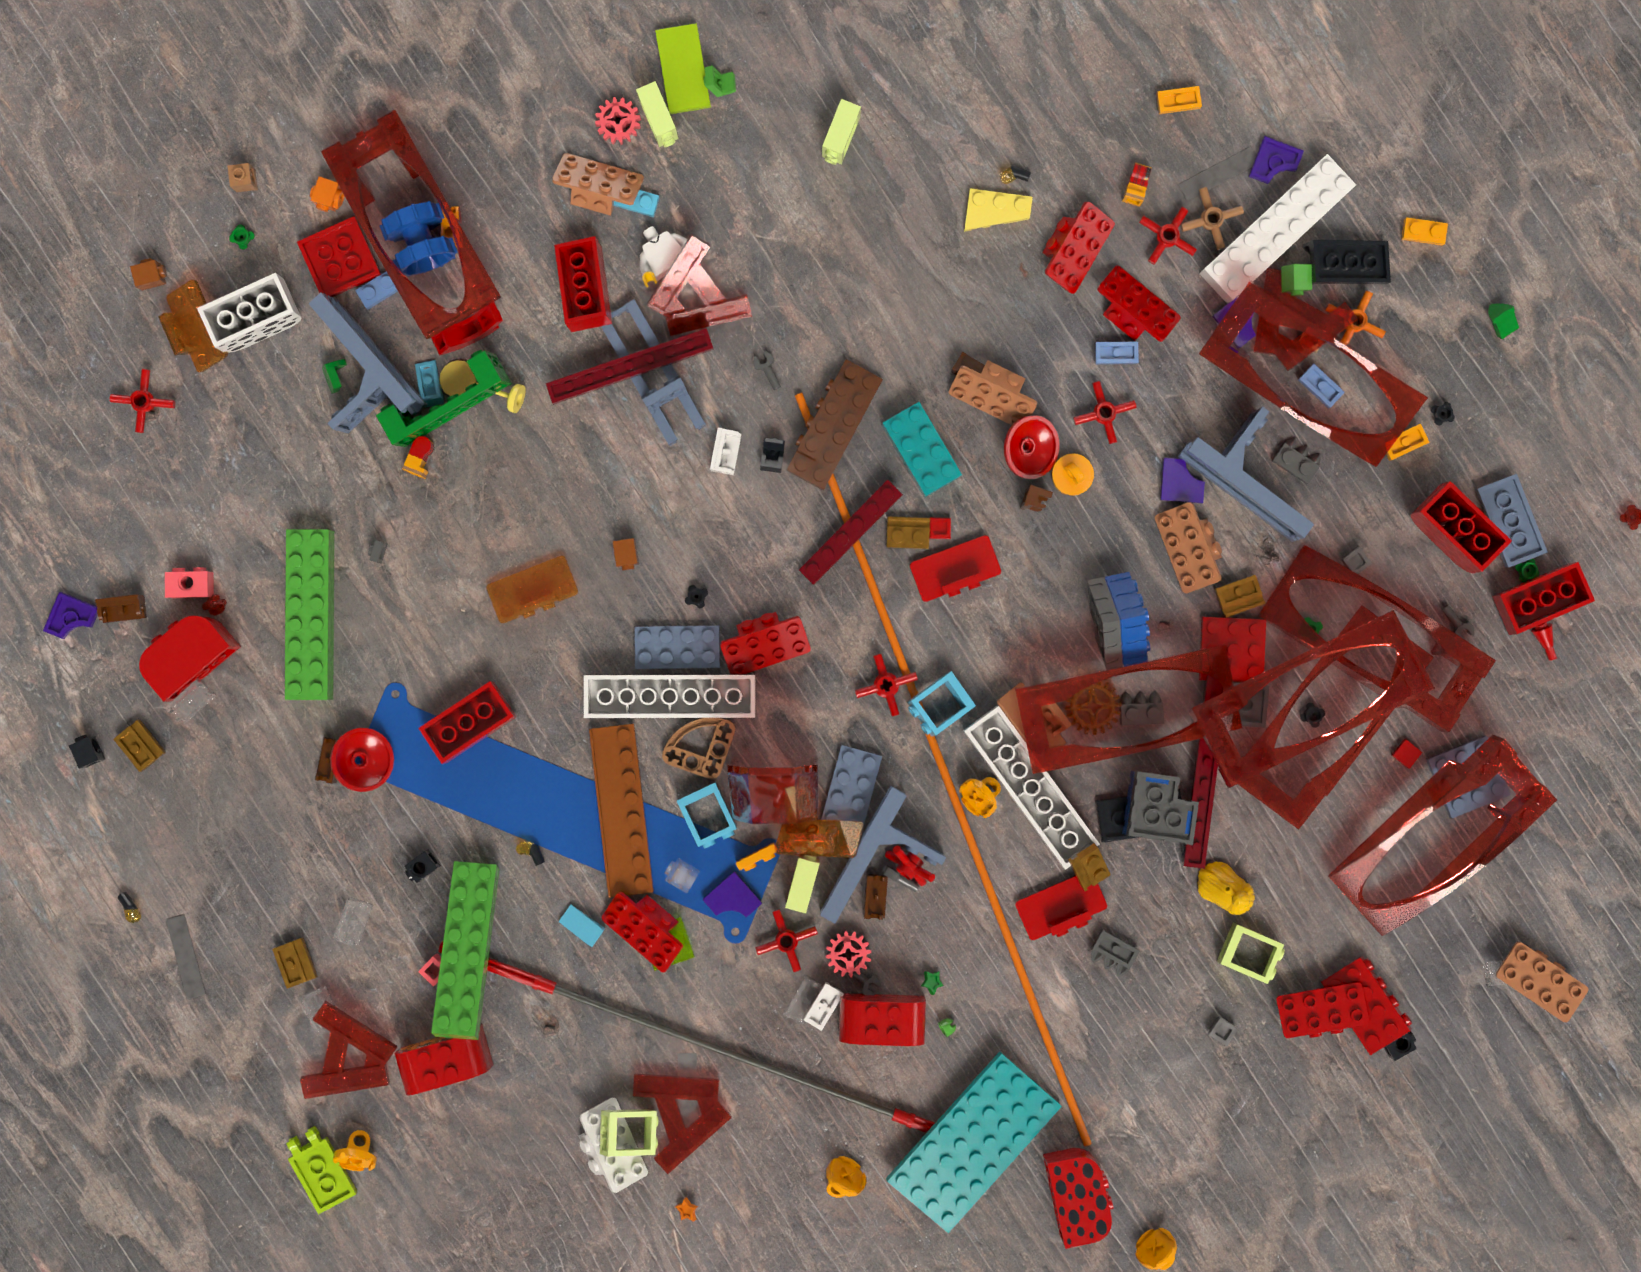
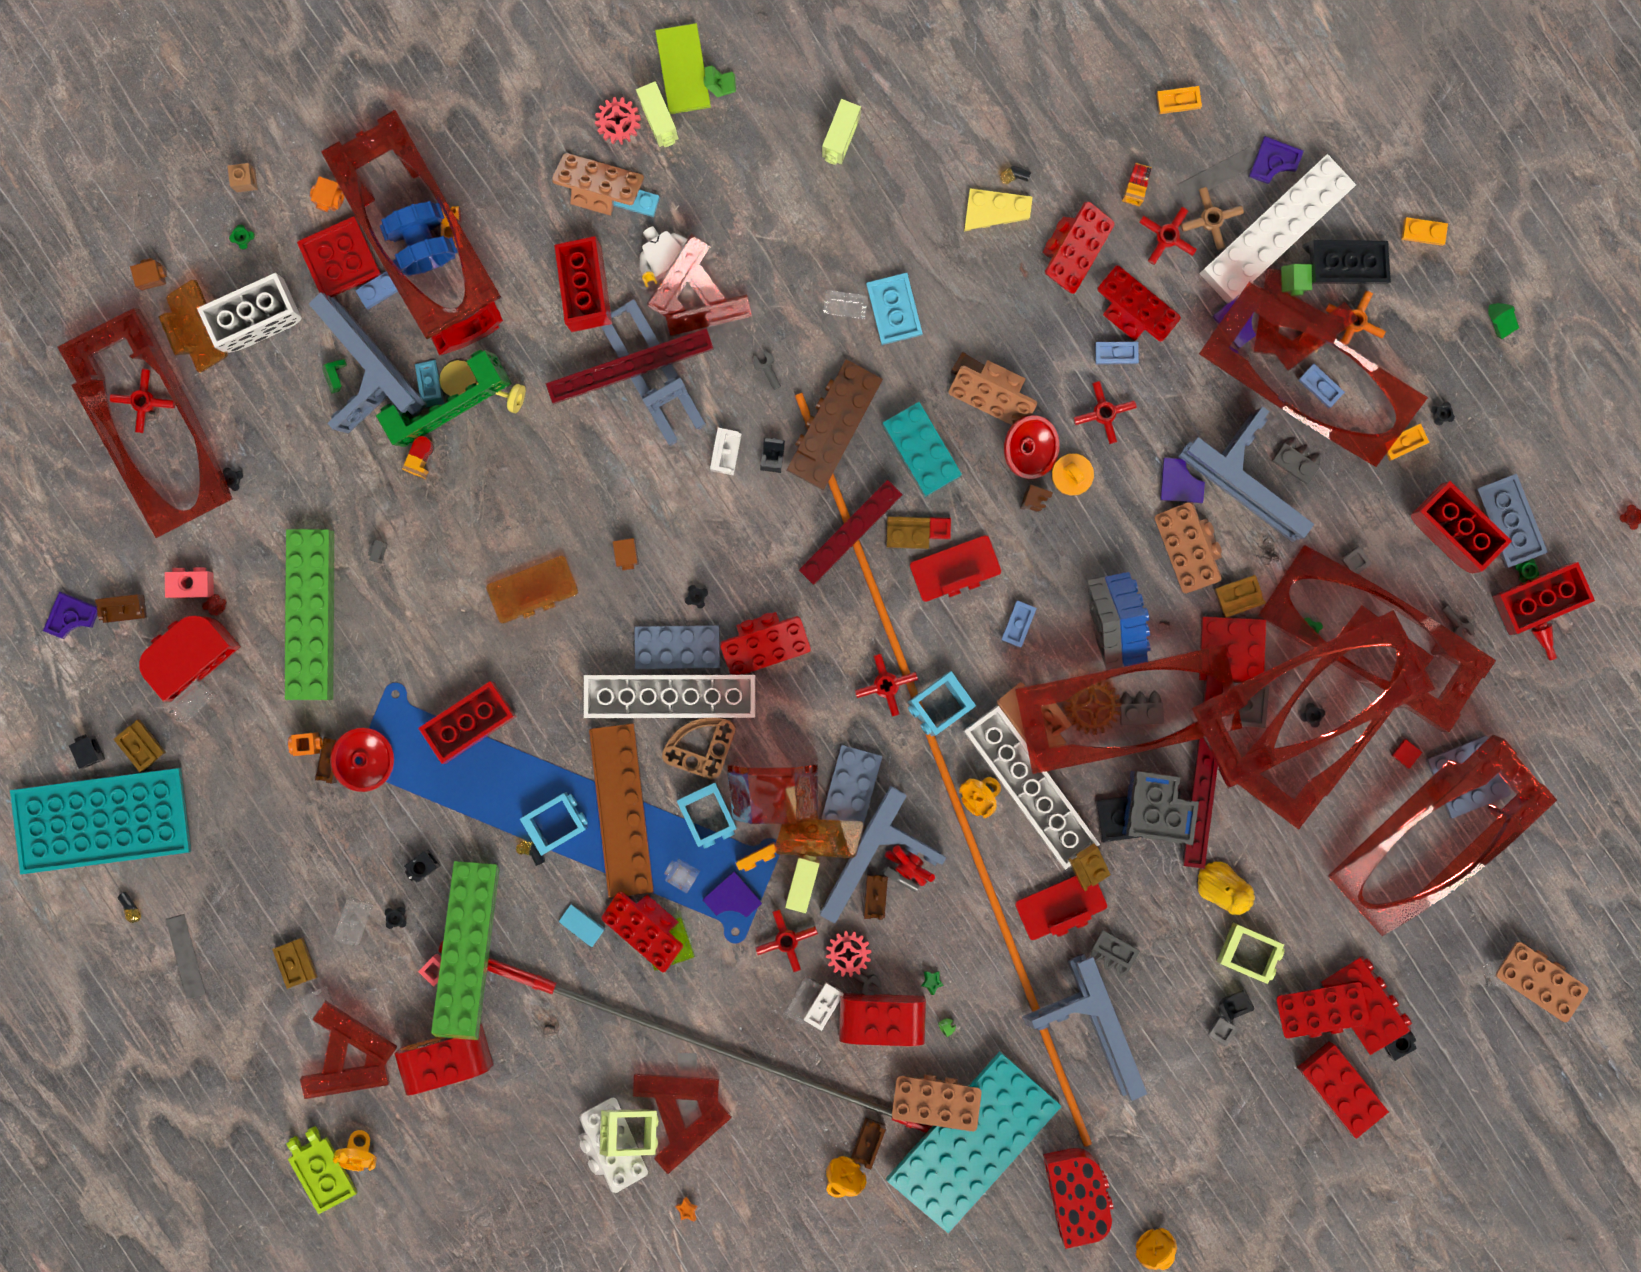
none -> teal plate [10,768,191,875]
none -> clear red windscreen [57,308,233,538]
none -> black plate [219,467,243,491]
none -> orange brick [288,732,323,756]
none -> black plate [384,907,407,929]
none -> medium azure window [520,792,588,856]
none -> clear hinge [823,290,868,319]
none -> reddish brown hinge [851,1117,886,1170]
none -> medium azure plate [866,273,923,345]
none -> nougat bracket [892,1074,982,1132]
none -> medium blue plate [1001,601,1037,648]
none -> sand blue piece [1022,954,1147,1101]
none -> black bracket [1218,989,1255,1023]
none -> red brick [1296,1041,1389,1139]

